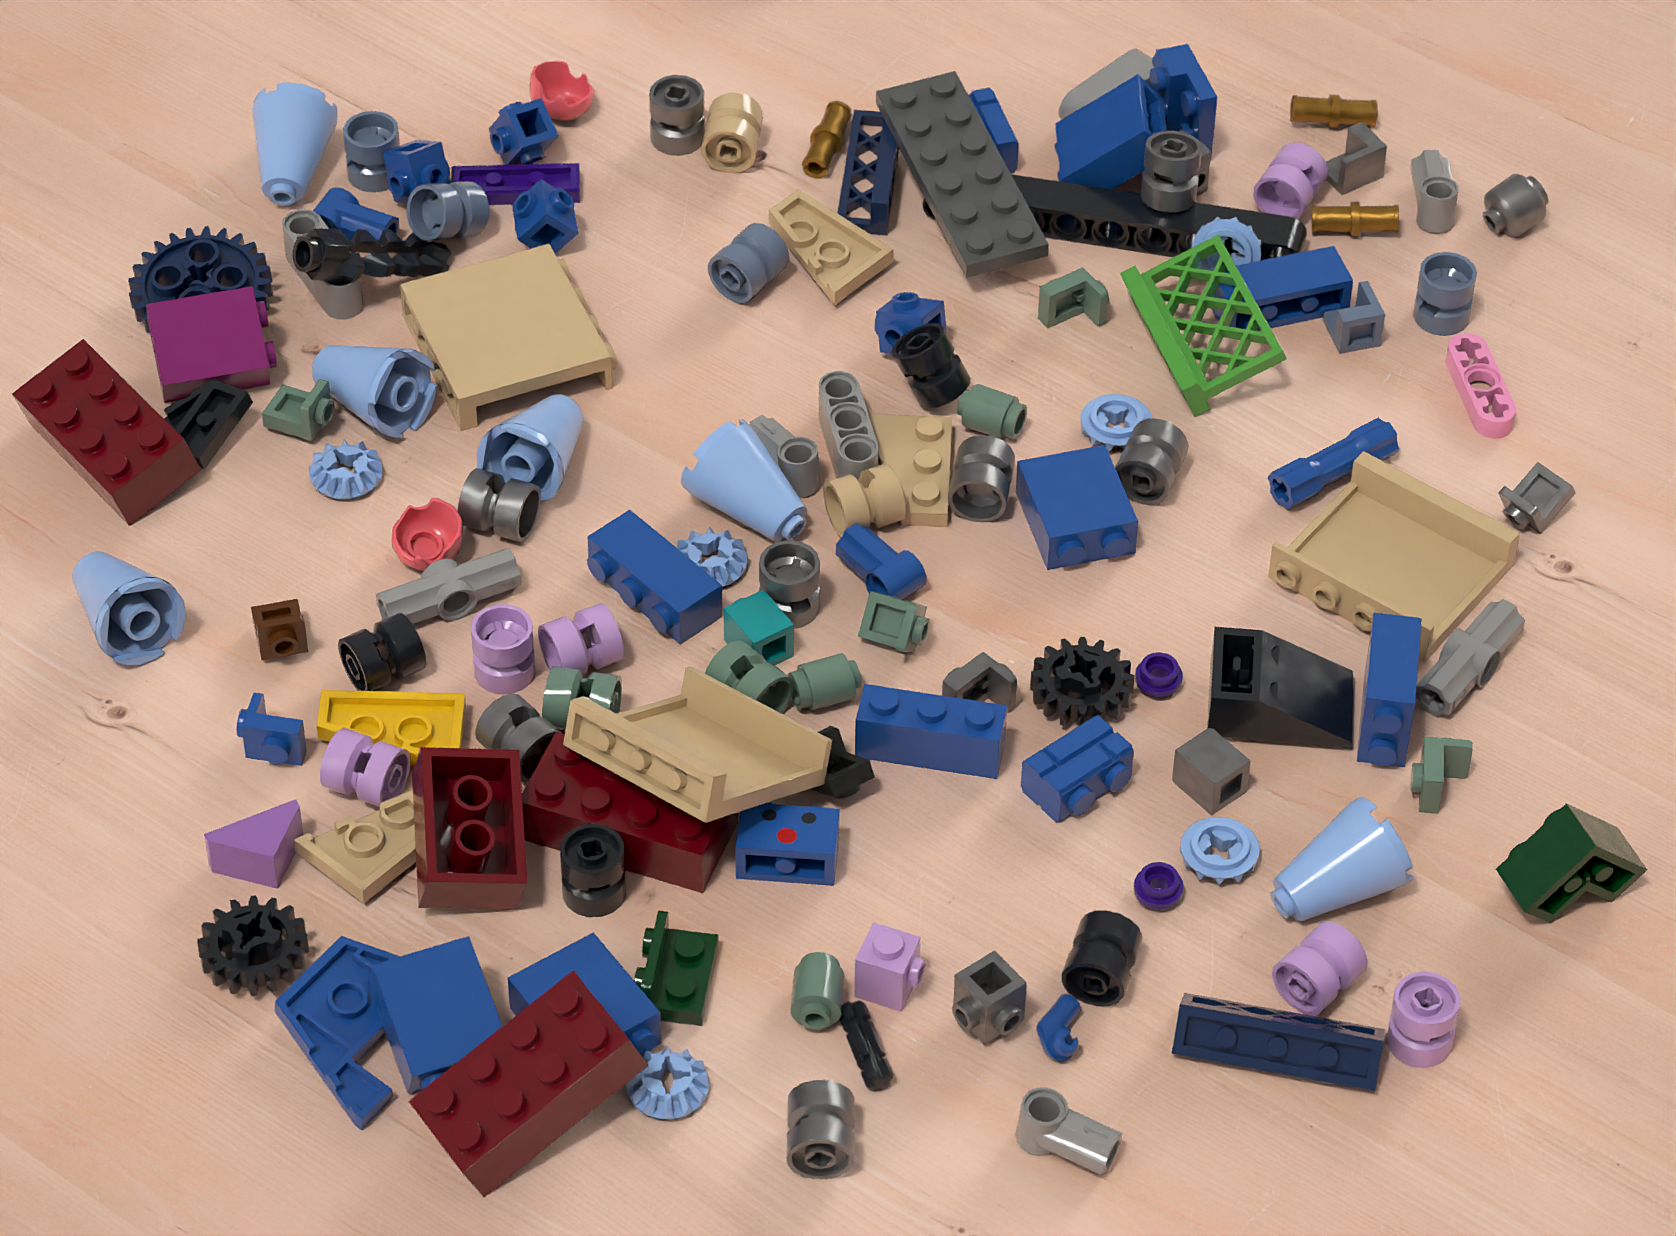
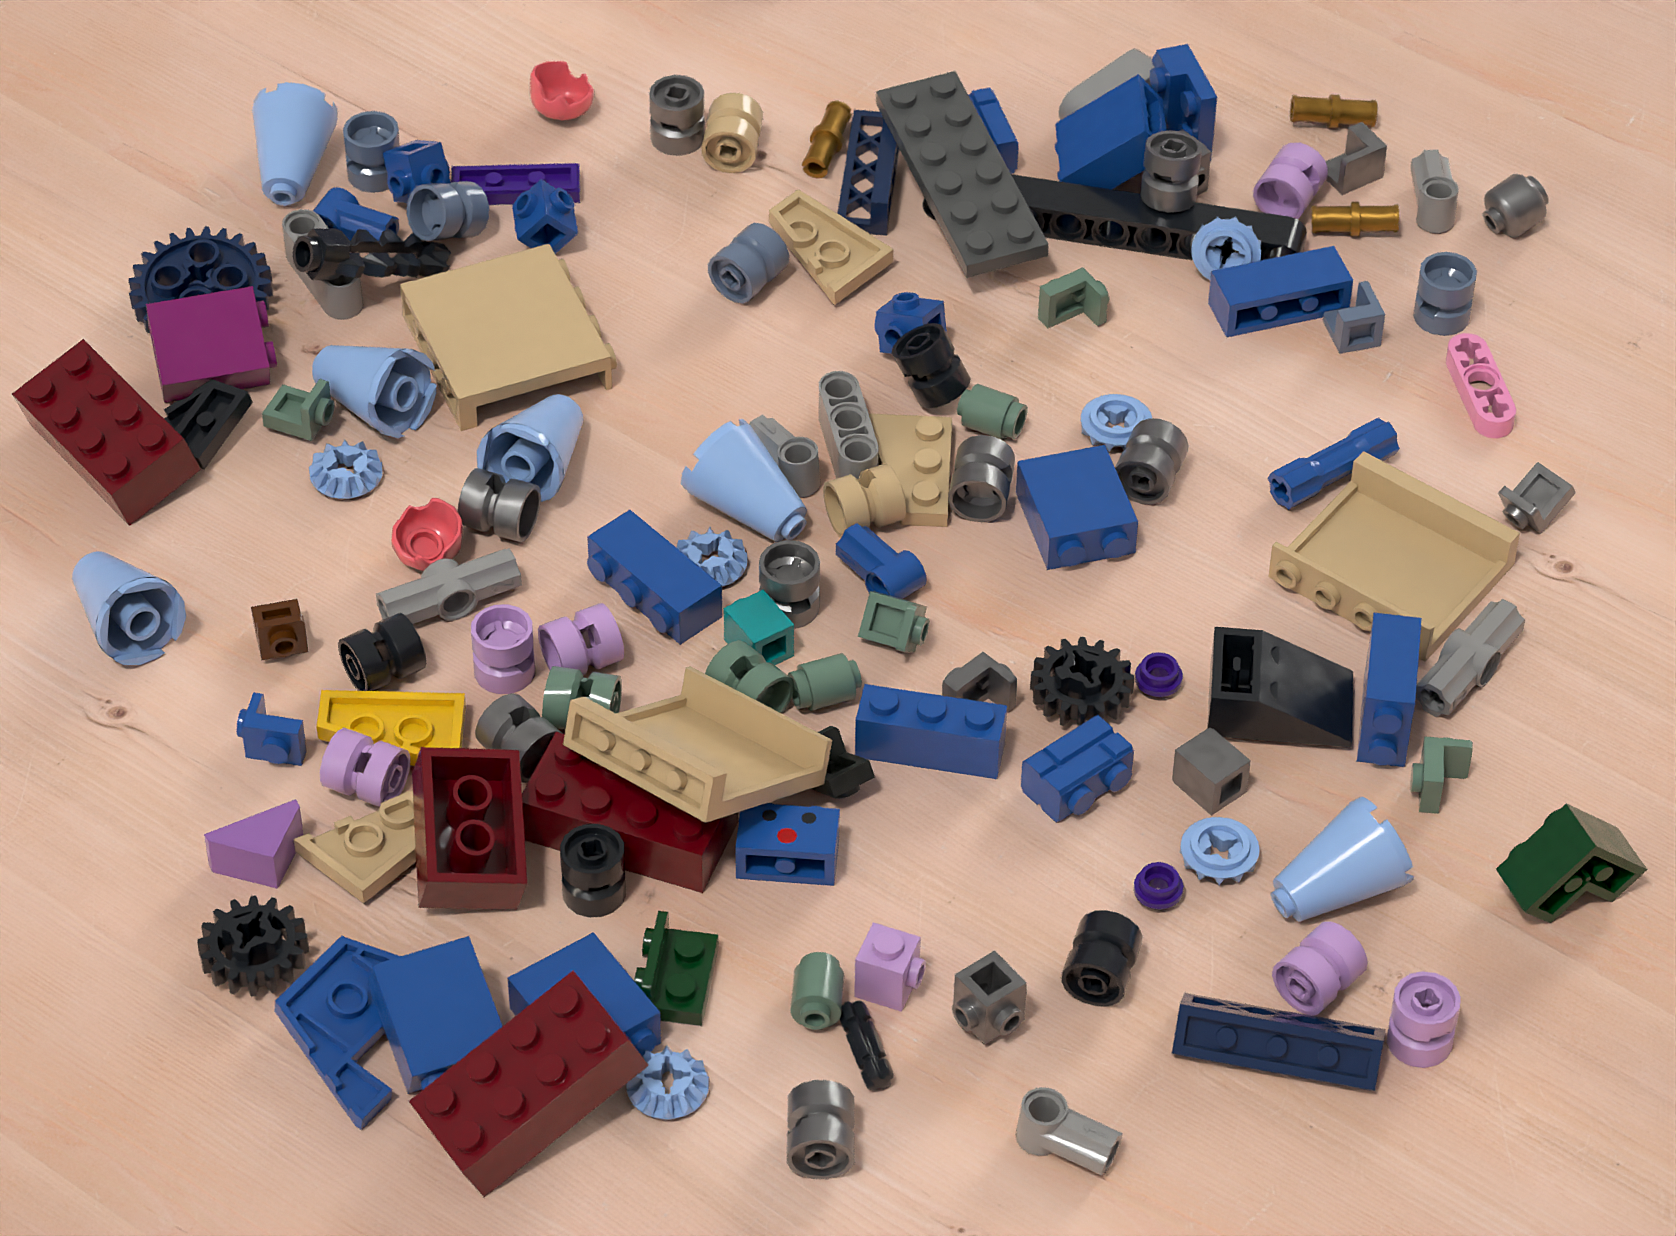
blue brick [489,98,559,165] -> none
blue arm [1036,994,1081,1061] -> none
bright green fence [1120,235,1287,417] -> none

